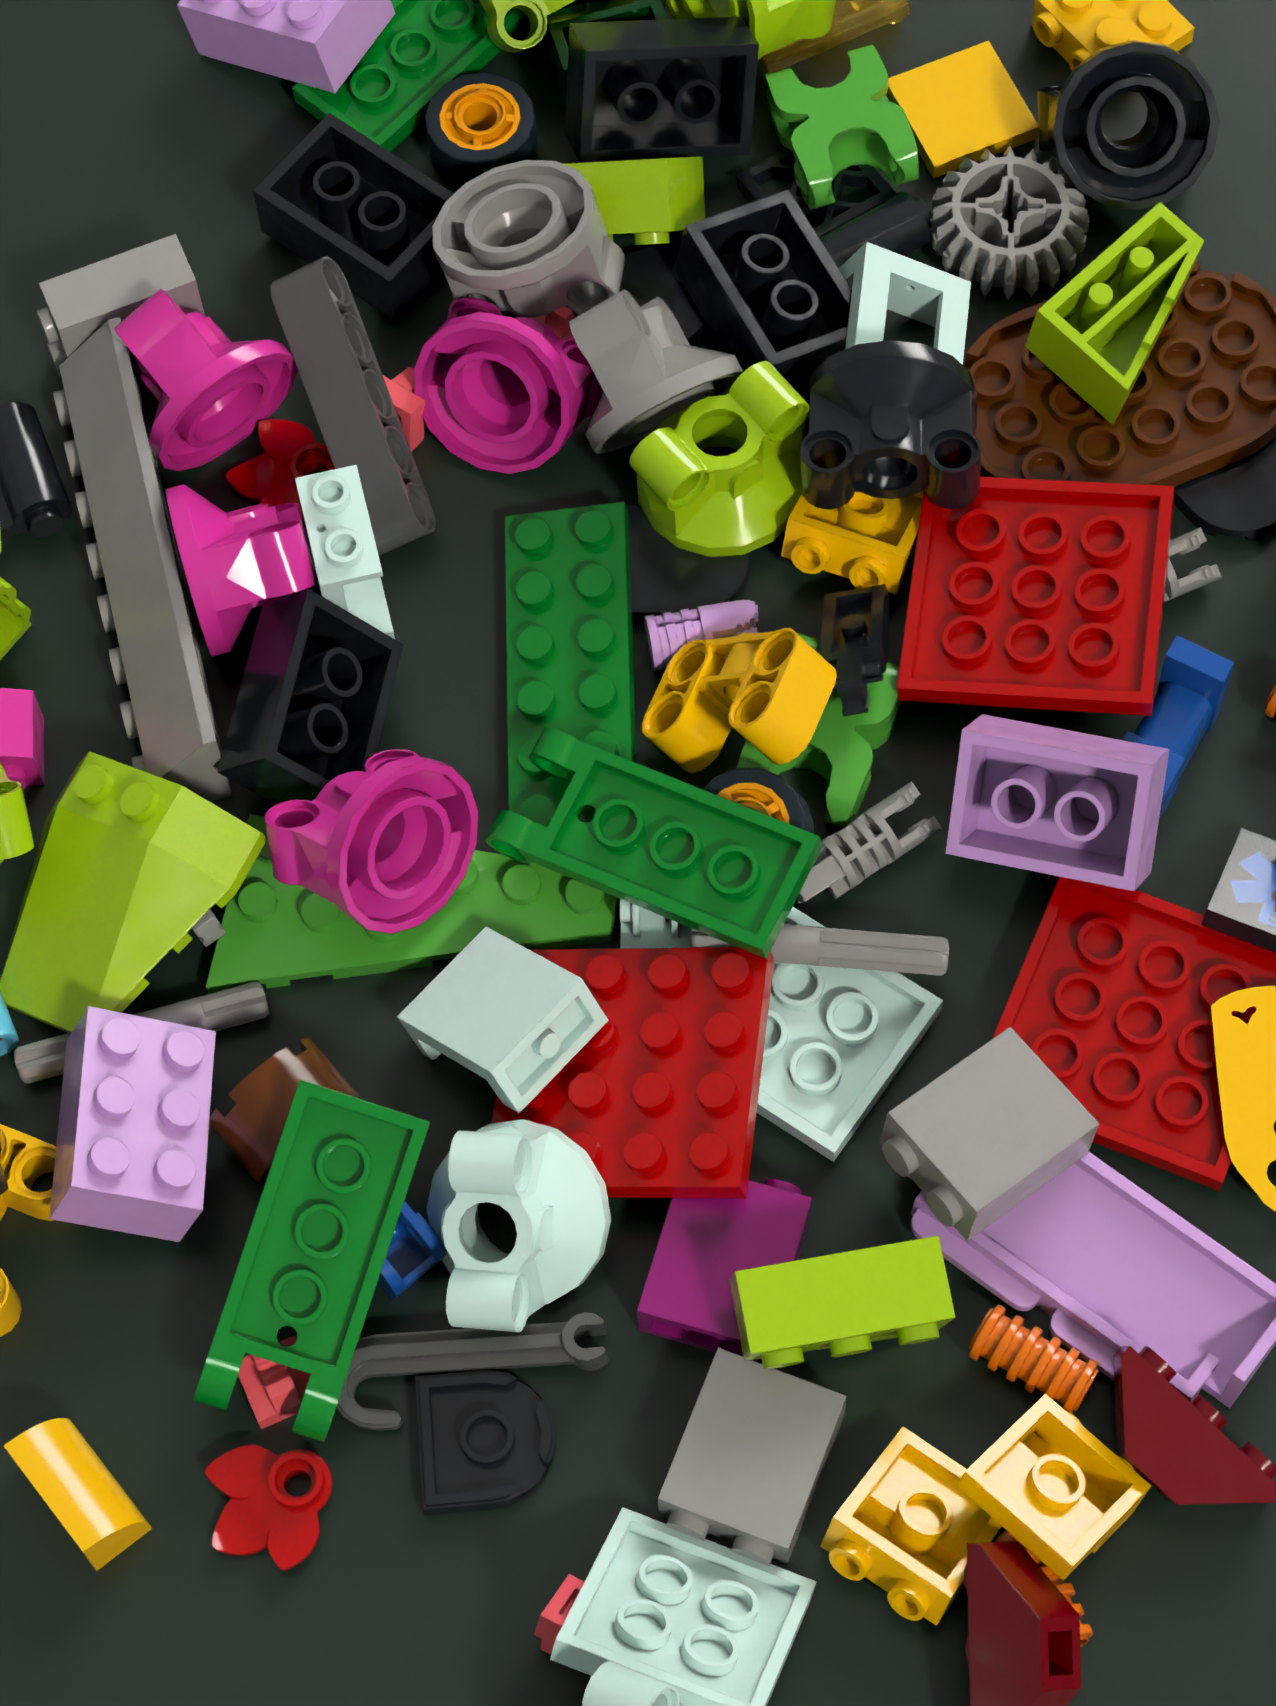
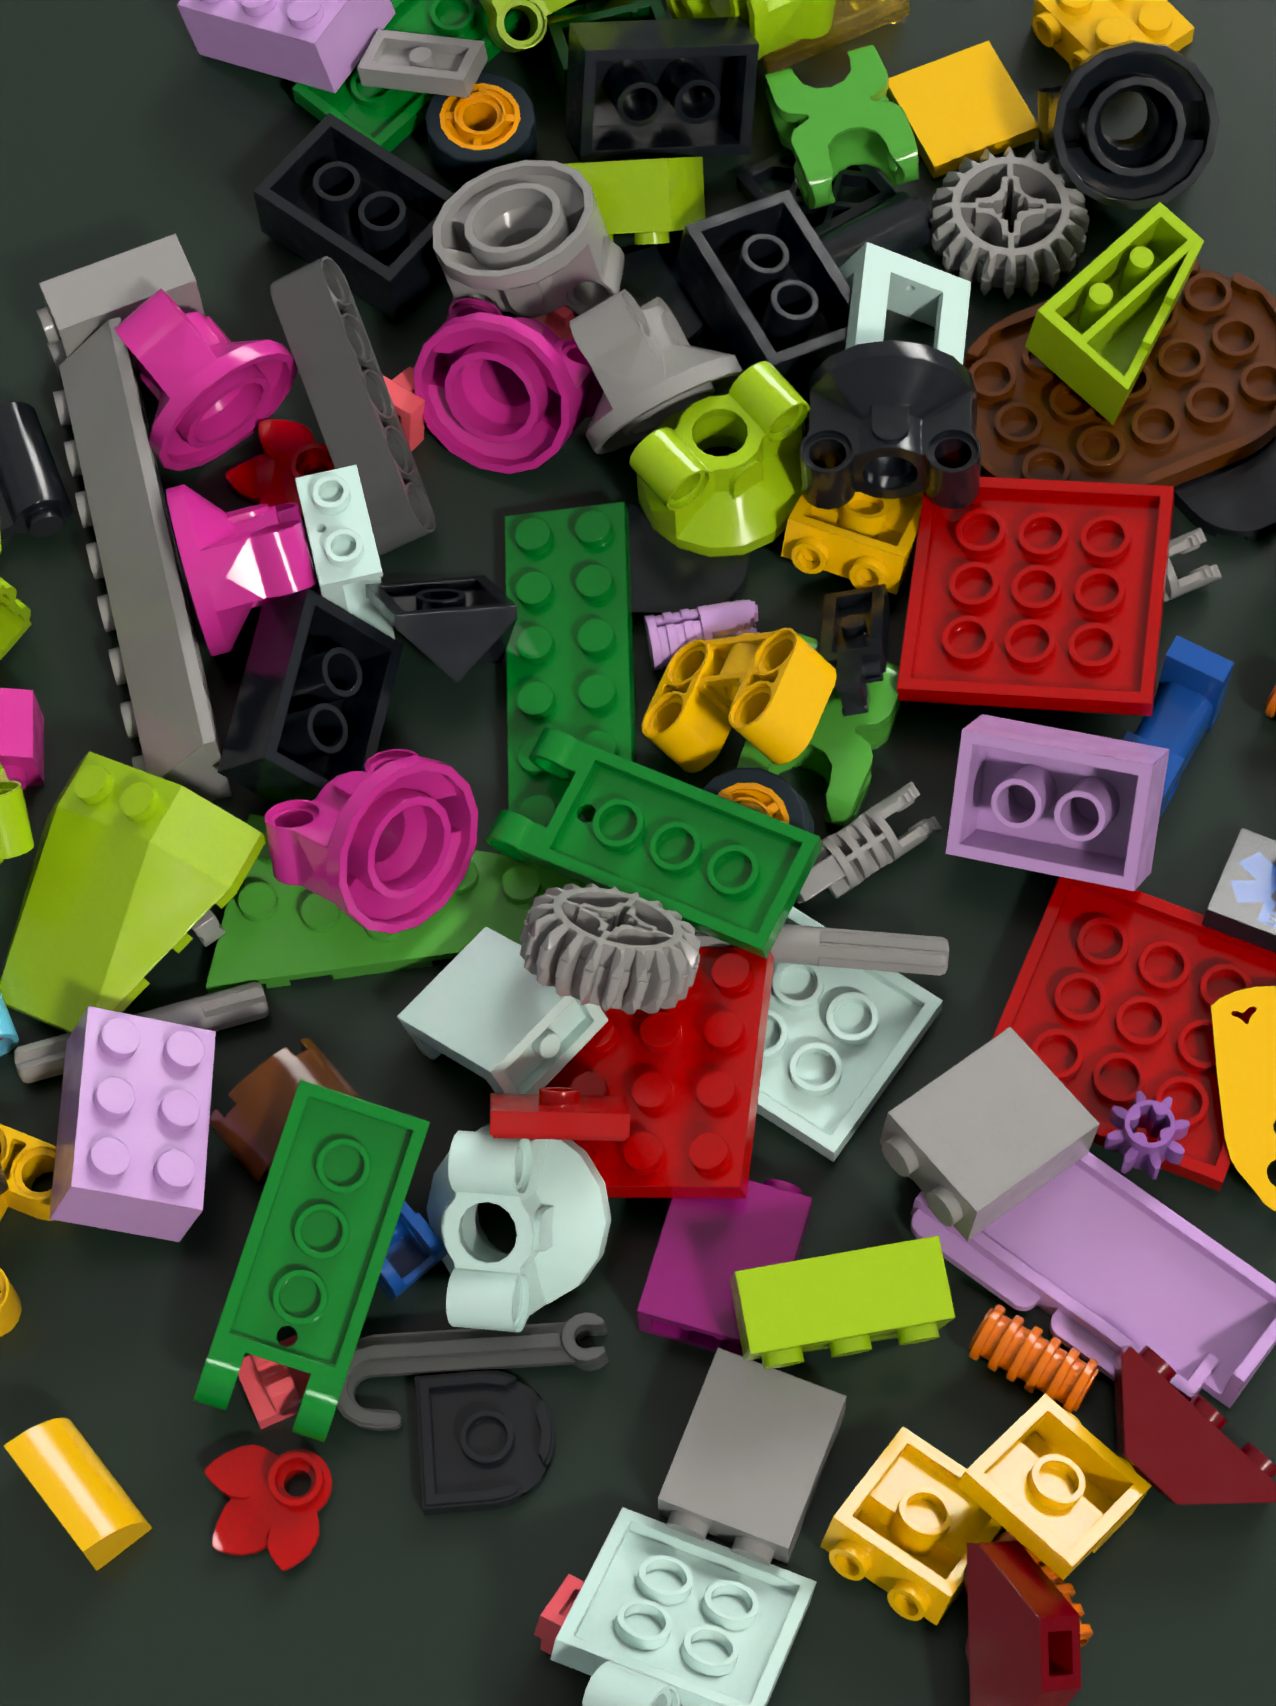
none -> light grey plate [357,29,488,98]
none -> black slope [365,575,517,683]
none -> red plate [490,1087,630,1141]
none -> light grey gear [520,883,701,1015]
none -> medium lavender gear [1104,1091,1190,1180]

